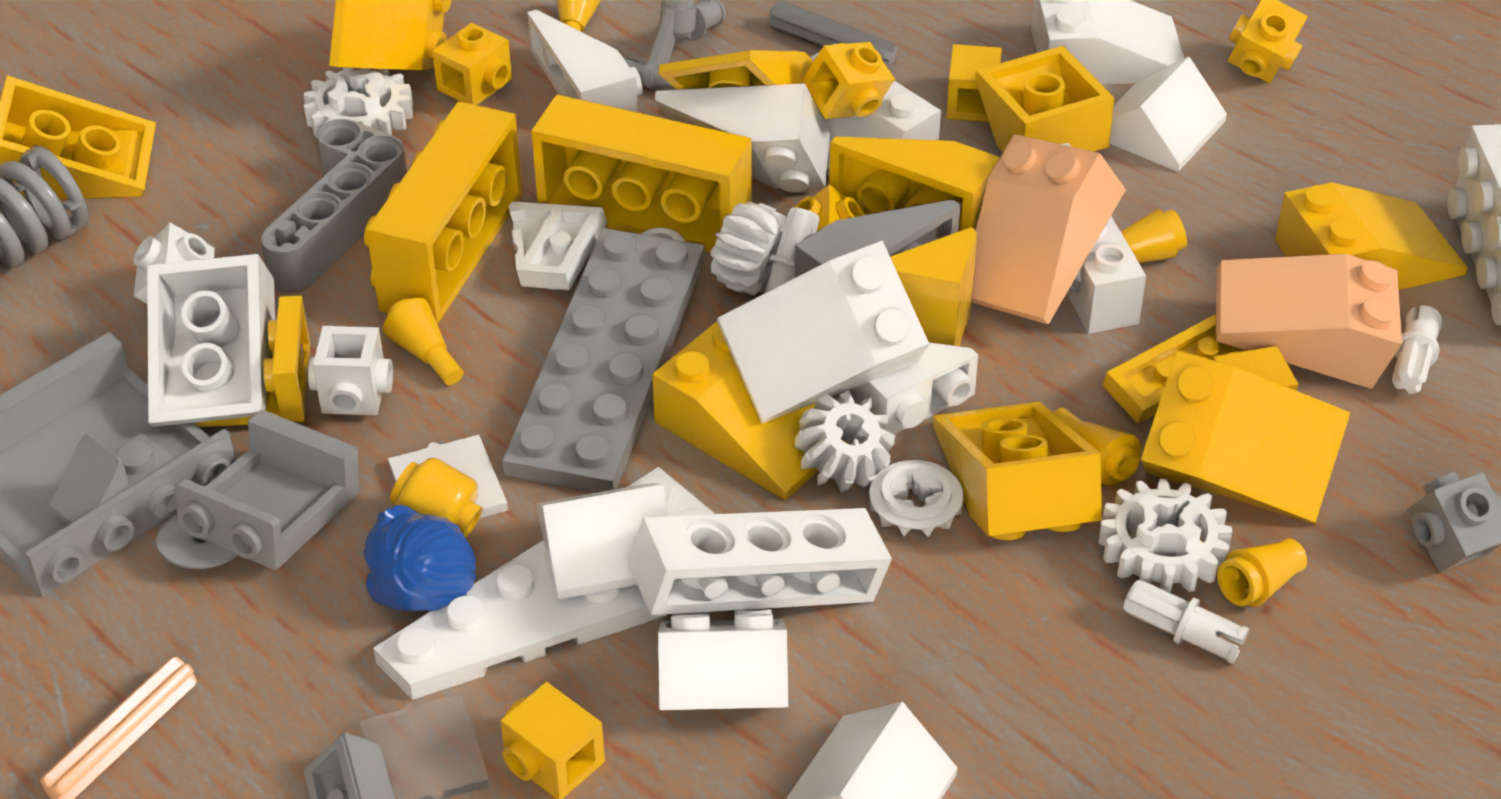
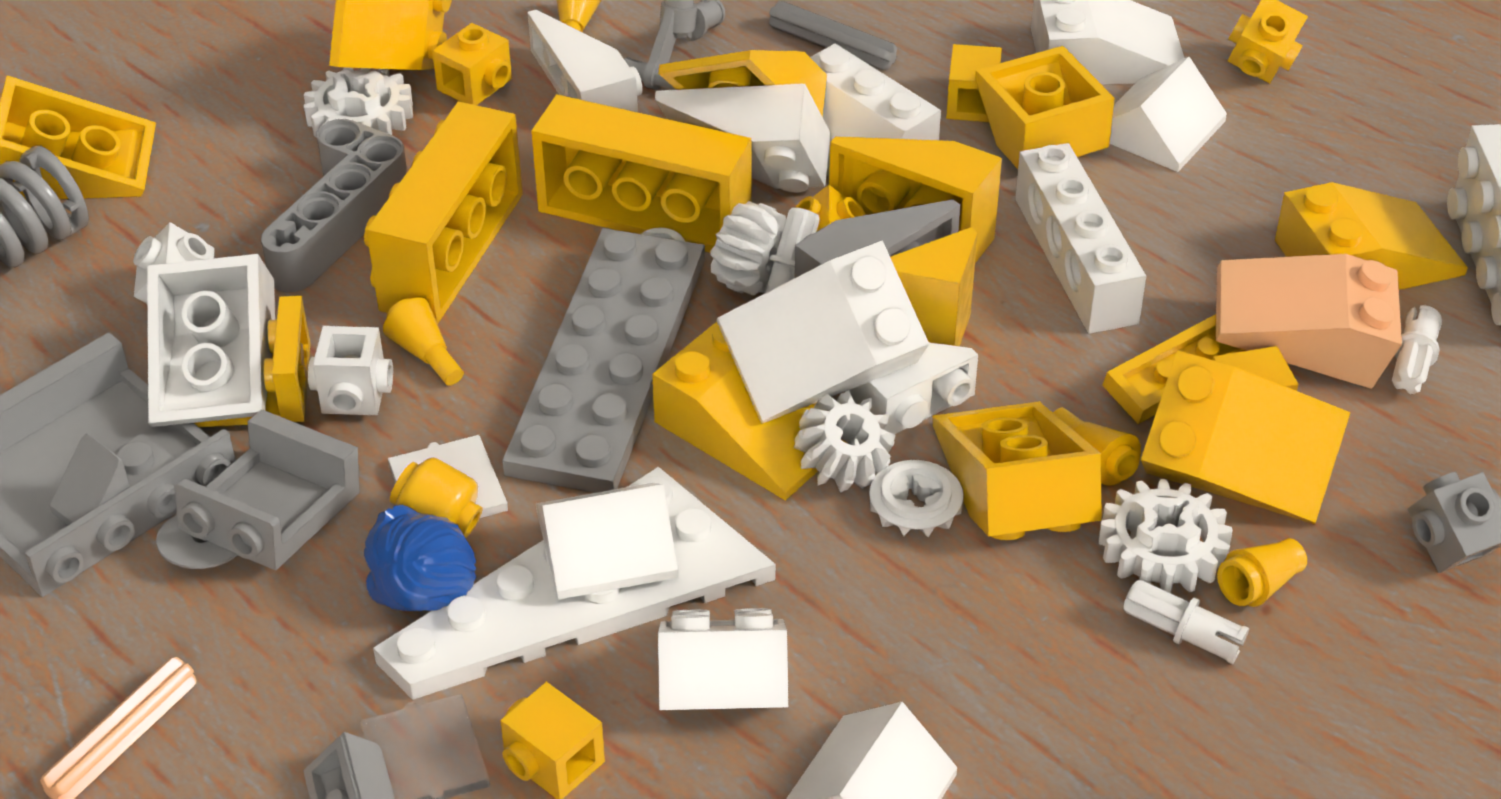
white wing [509,201,607,290] -> none
white brick [628,508,892,615] -> none
yellow brick [801,42,895,119] -> none
light nougat slope [972,134,1126,325] -> none
yellow cone [1121,208,1187,263] -> none

